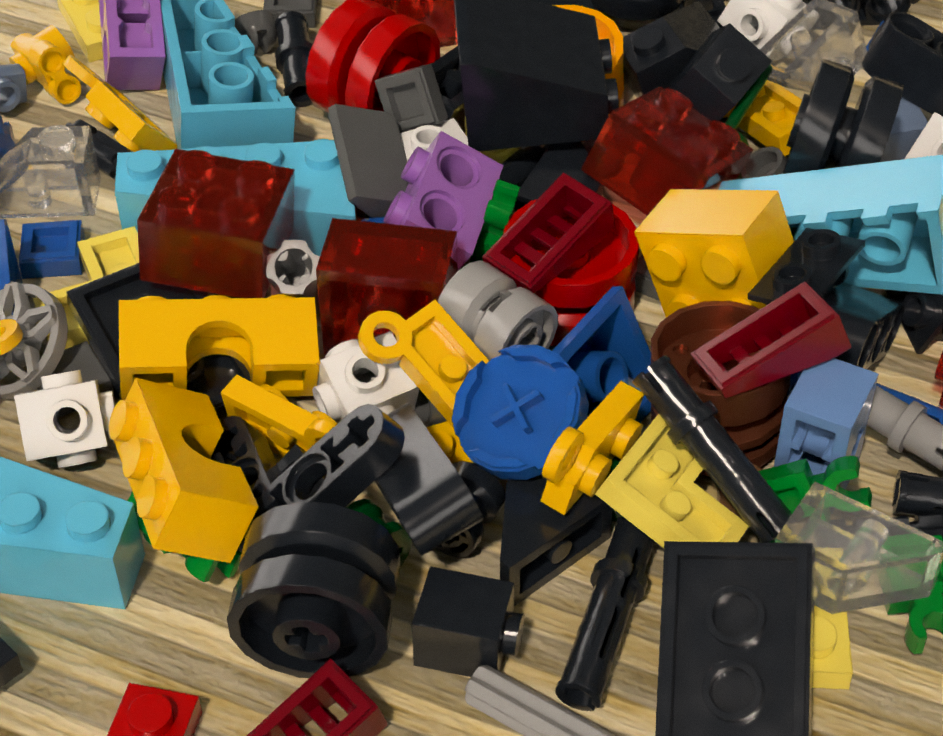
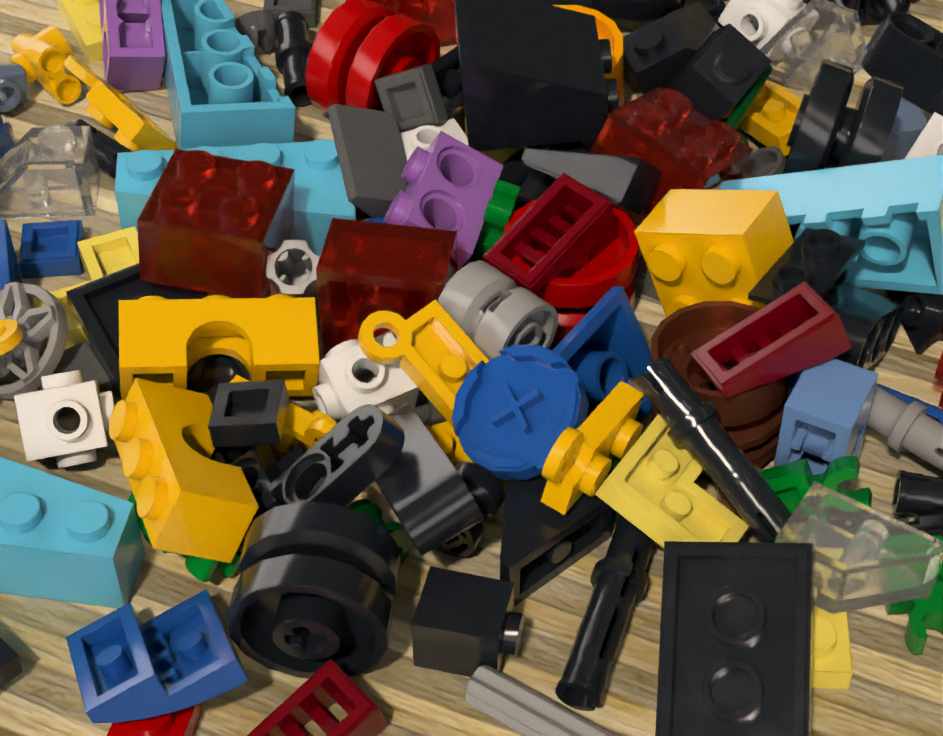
none -> blue slope [66,589,249,723]
none -> black plate [208,379,289,448]
none -> slope [521,148,661,215]

